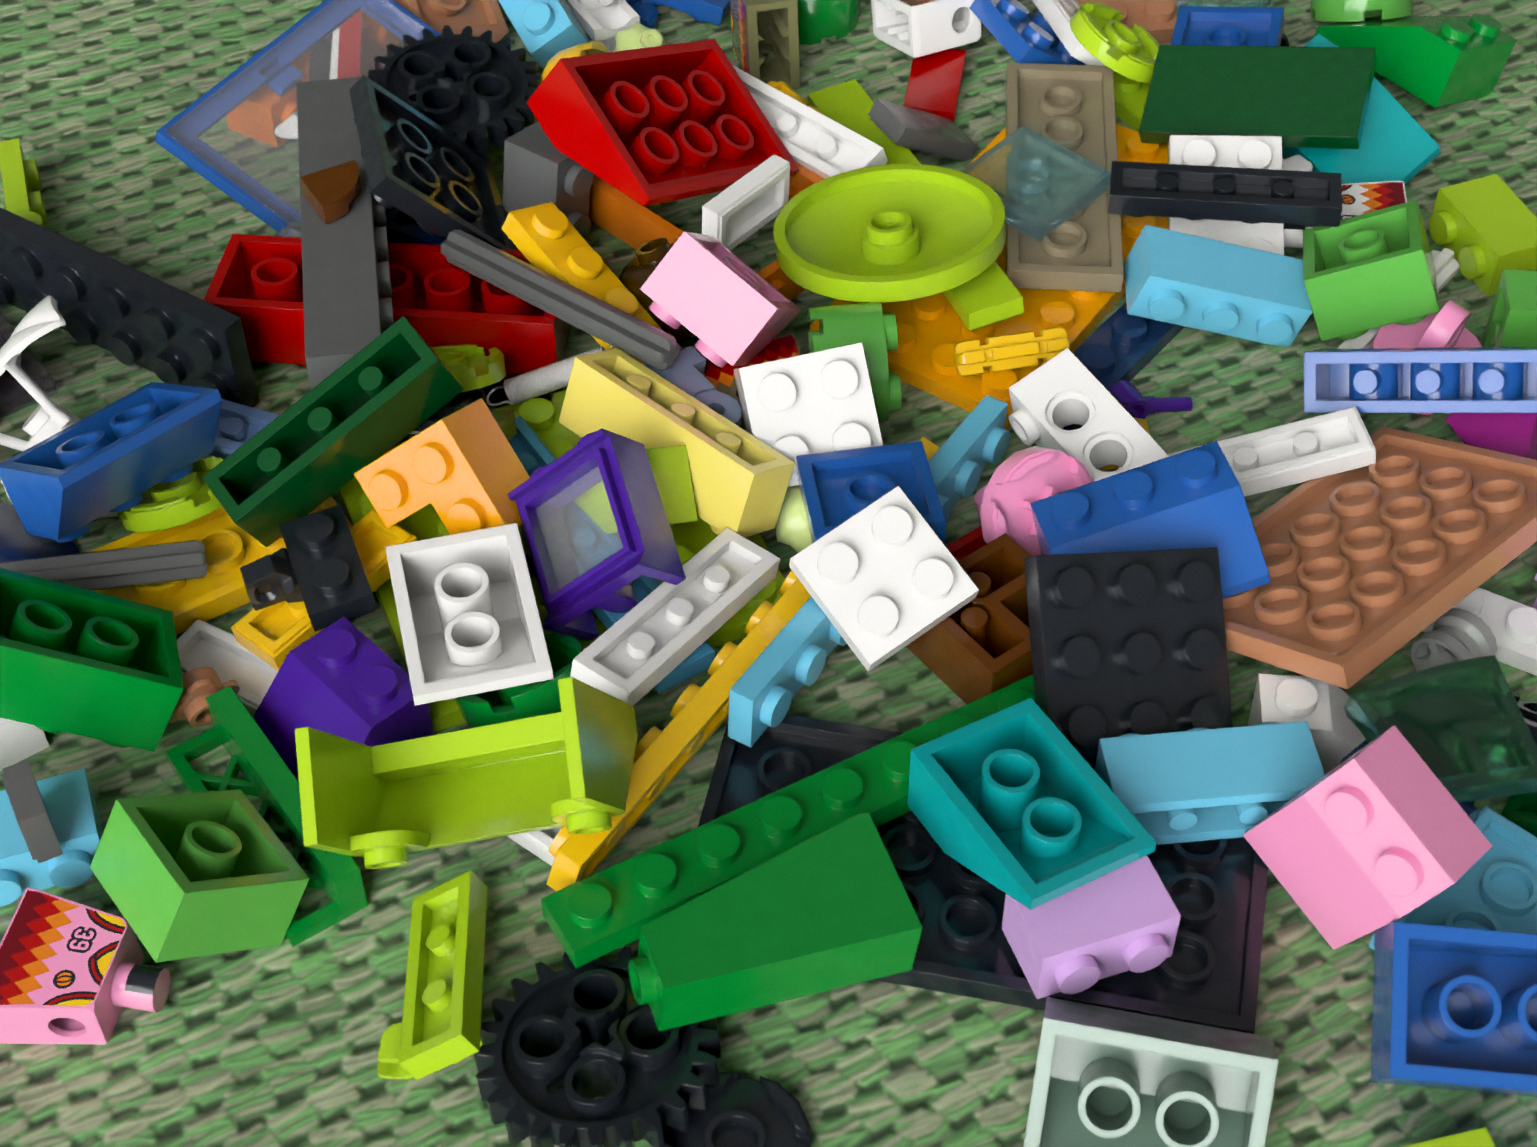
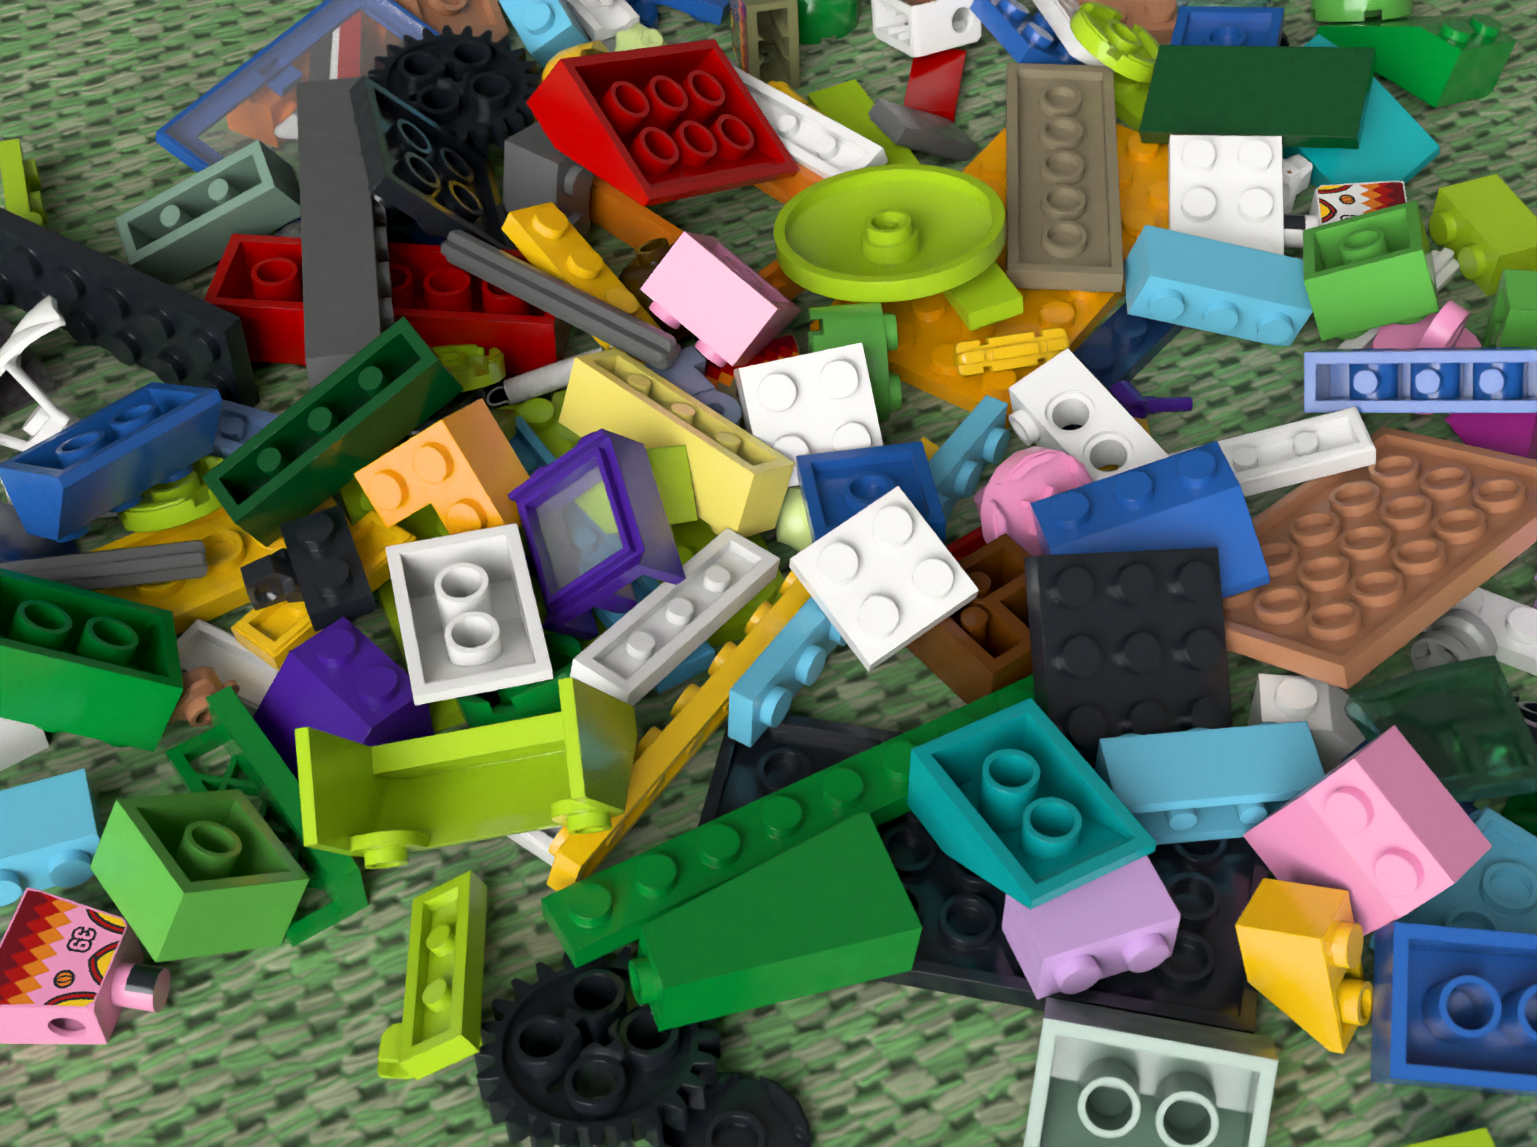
dark grey tile [1,760,63,864] -> none
reddish brown tile [300,160,362,224] -> none
white tile [702,154,790,251] -> none
clear light blue tile [960,126,1111,241] -> none
black plate [1108,161,1342,227] -> none
none -> sand green brick [115,140,301,285]
none -> yellow slope [1235,878,1373,1054]

